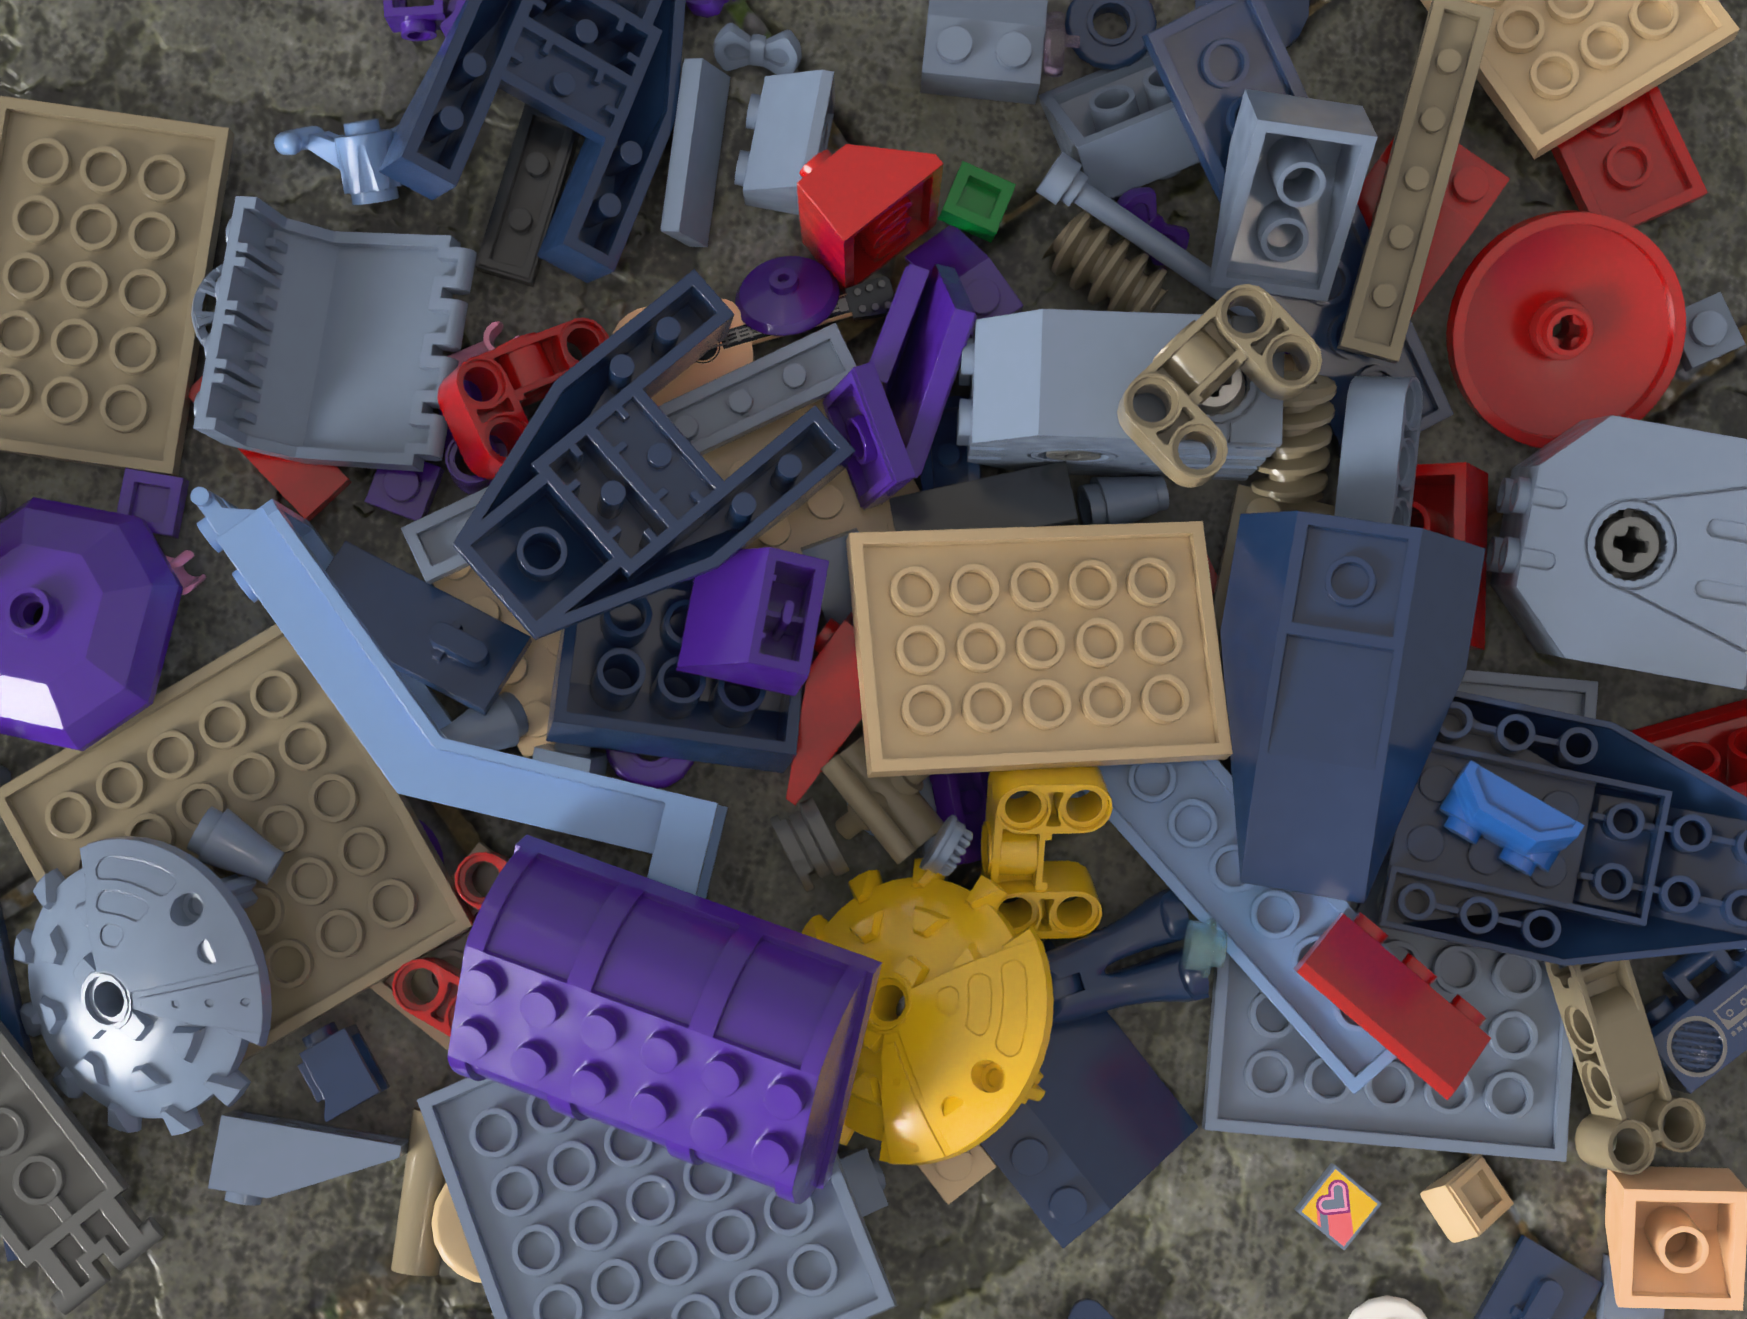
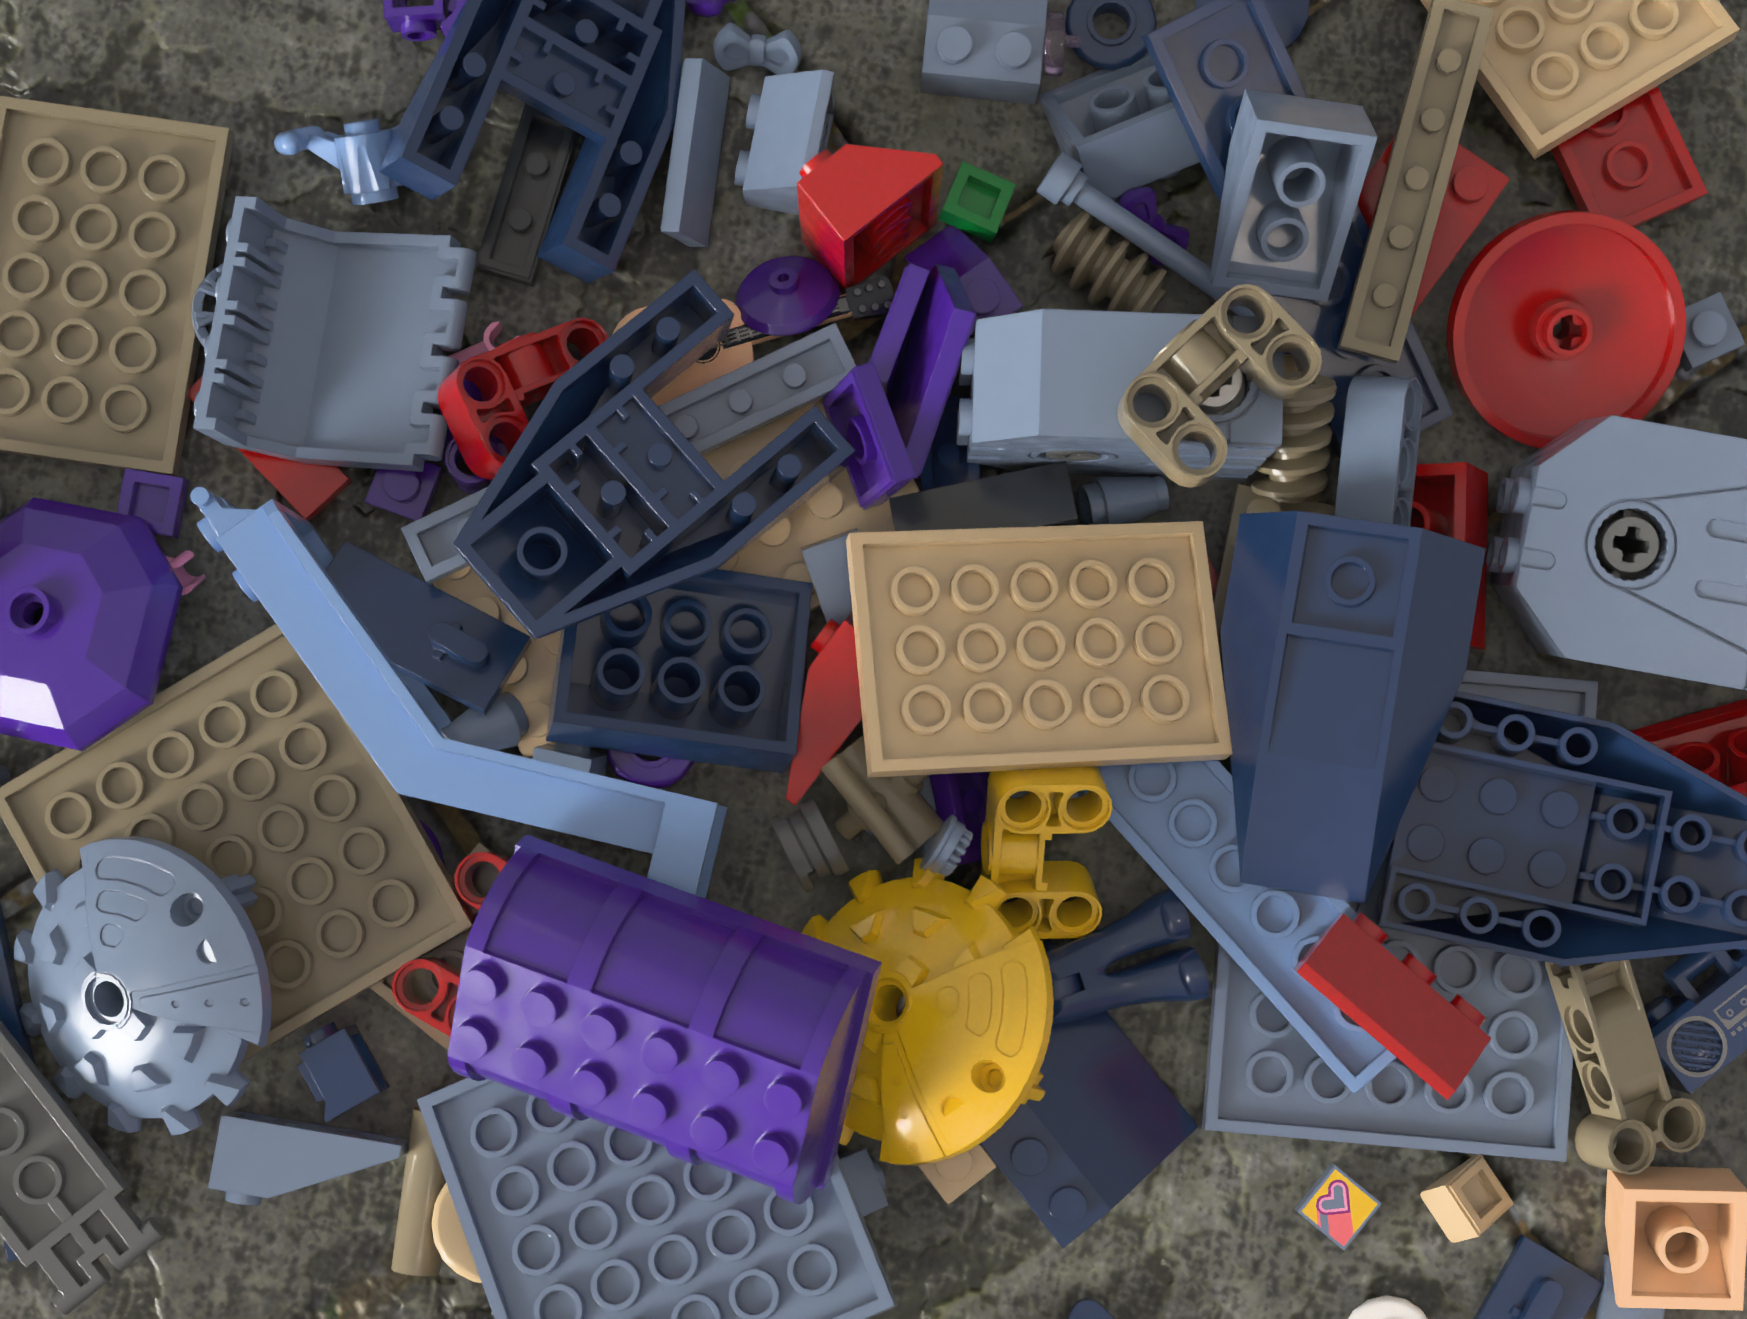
sand blue cone [187,806,285,885] -> none
dark purple slope [676,547,829,696] -> none
clear light blue plate [1183,918,1227,978] -> none
blue slope [1439,760,1585,876] -> none

